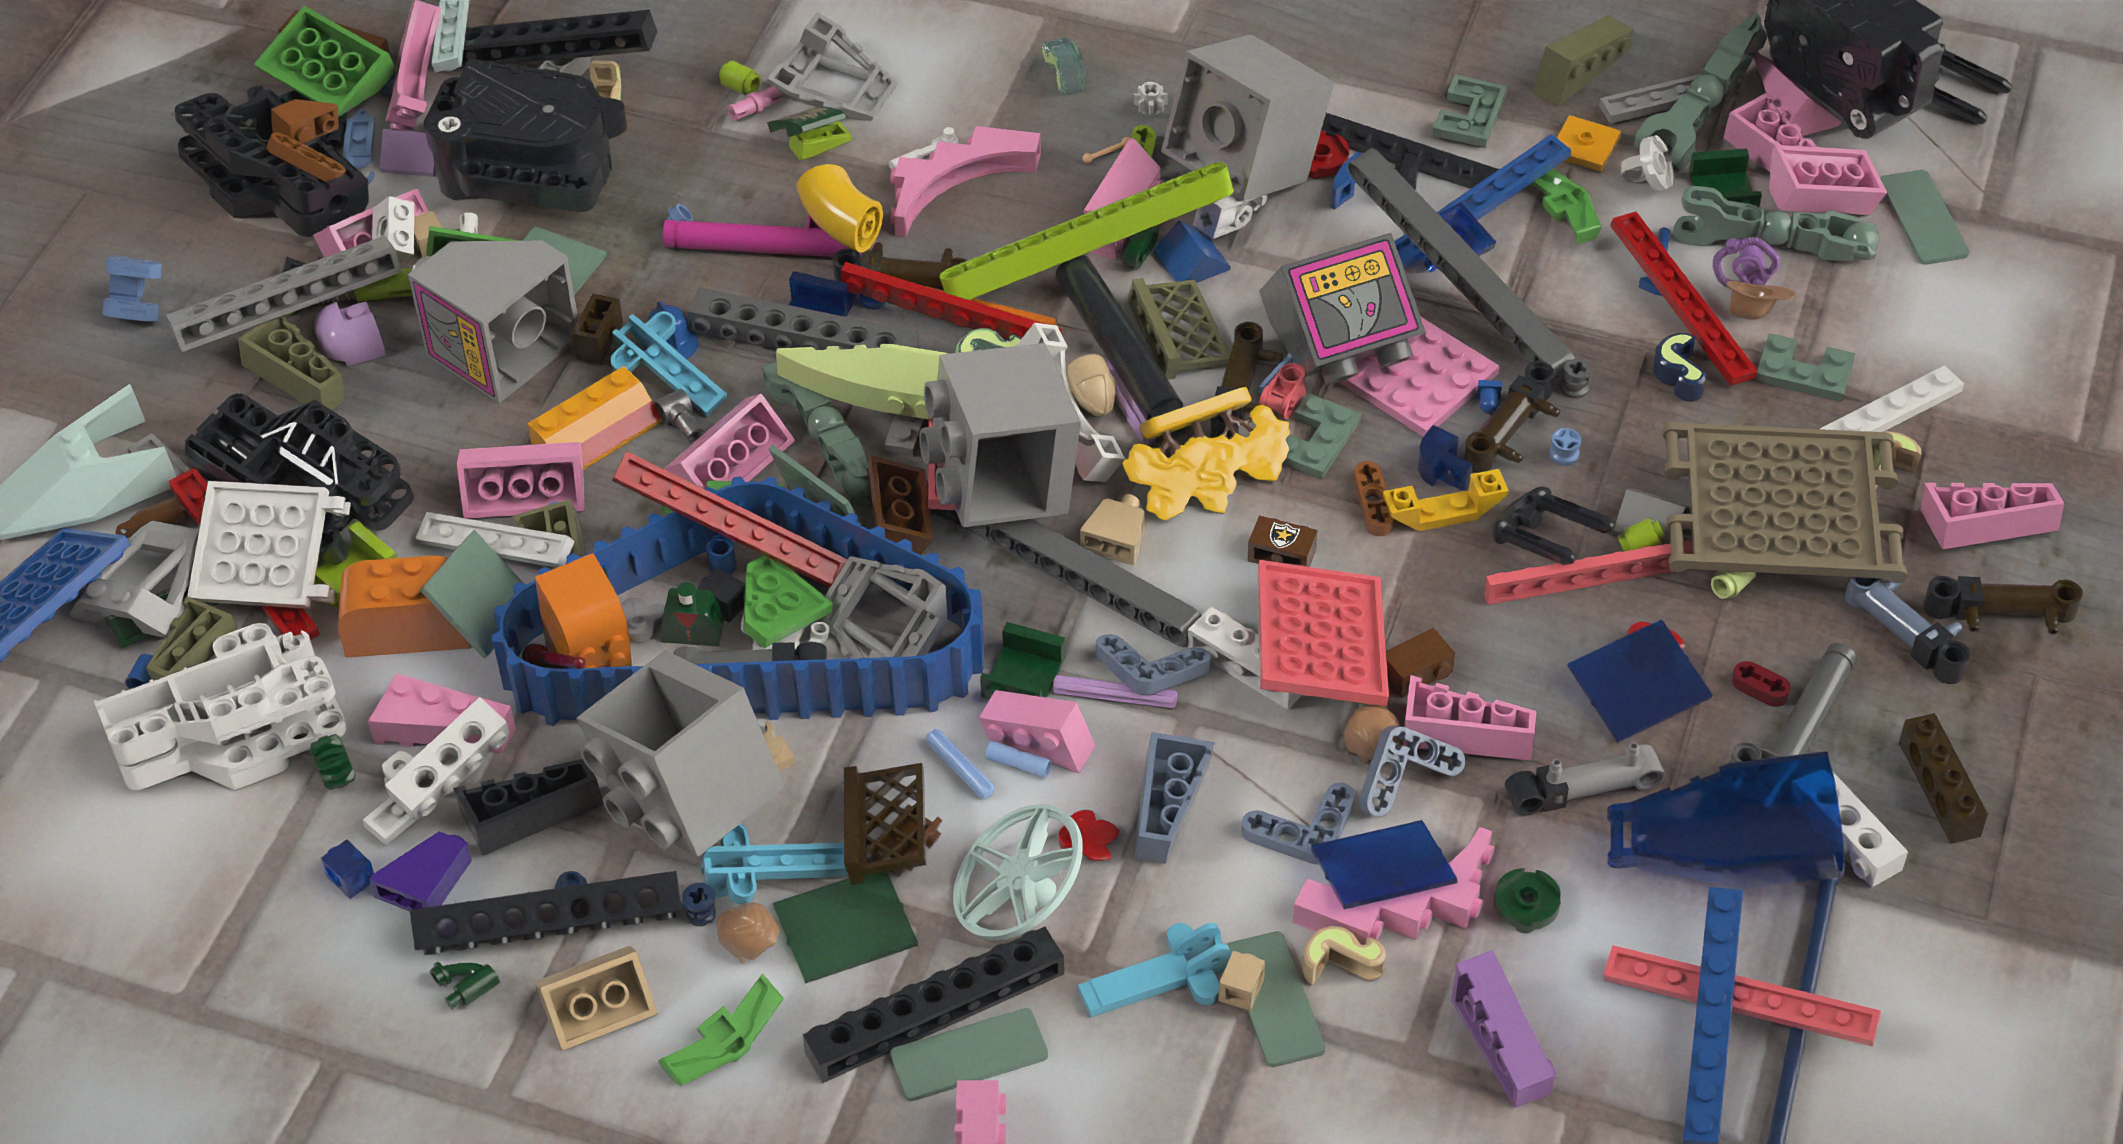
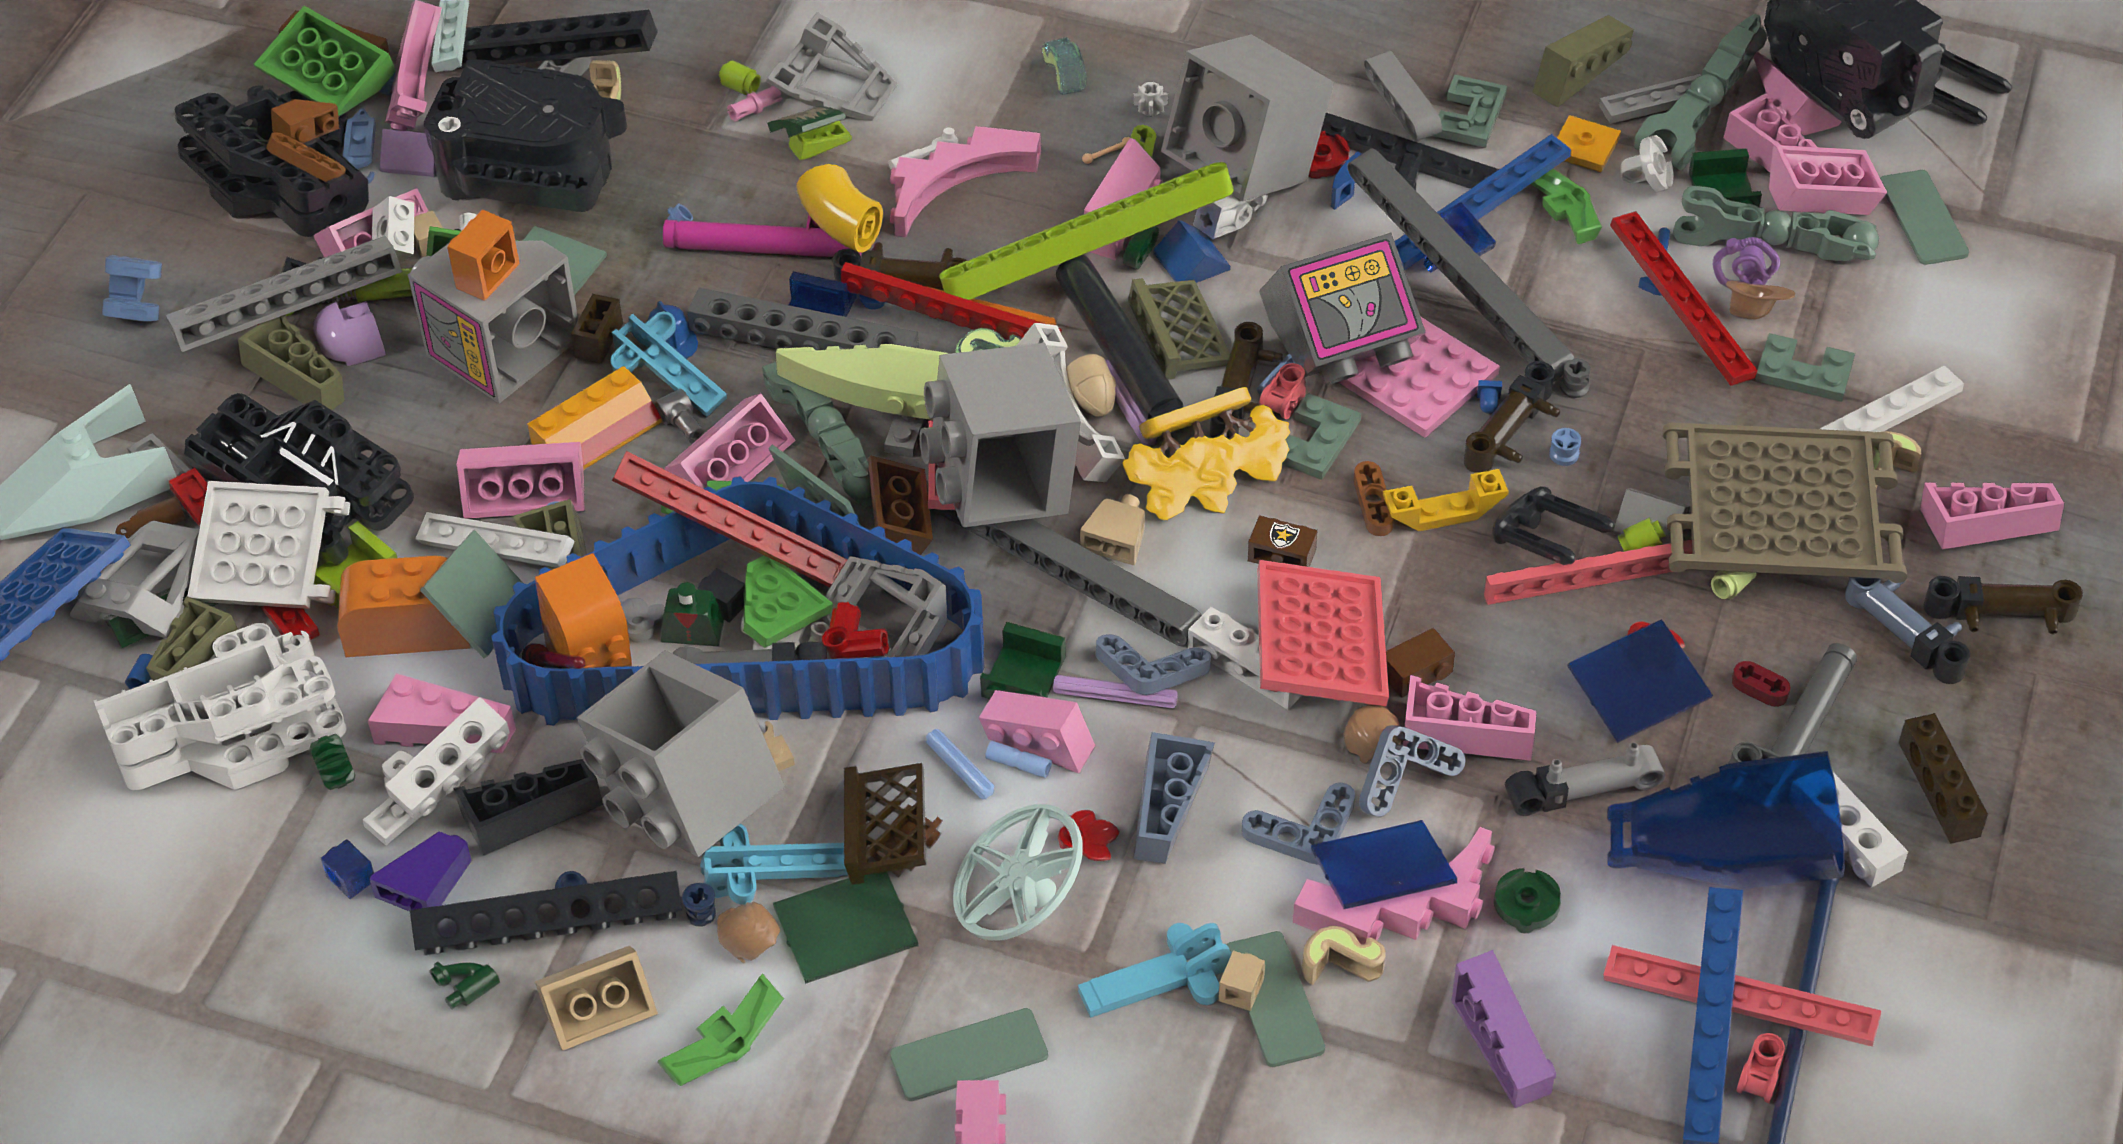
blue beam [706,535,736,574] -> none
black brick [802,926,1064,1083] -> none
clear blue brick [1418,425,1473,491] -> none
dark blue animal [1653,333,1706,401] -> none
none -> orange brick [447,209,520,301]
none -> red piece [822,602,889,659]
none -> light grey beam [1364,51,1442,141]
none -> coral piece [1736,1033,1785,1104]

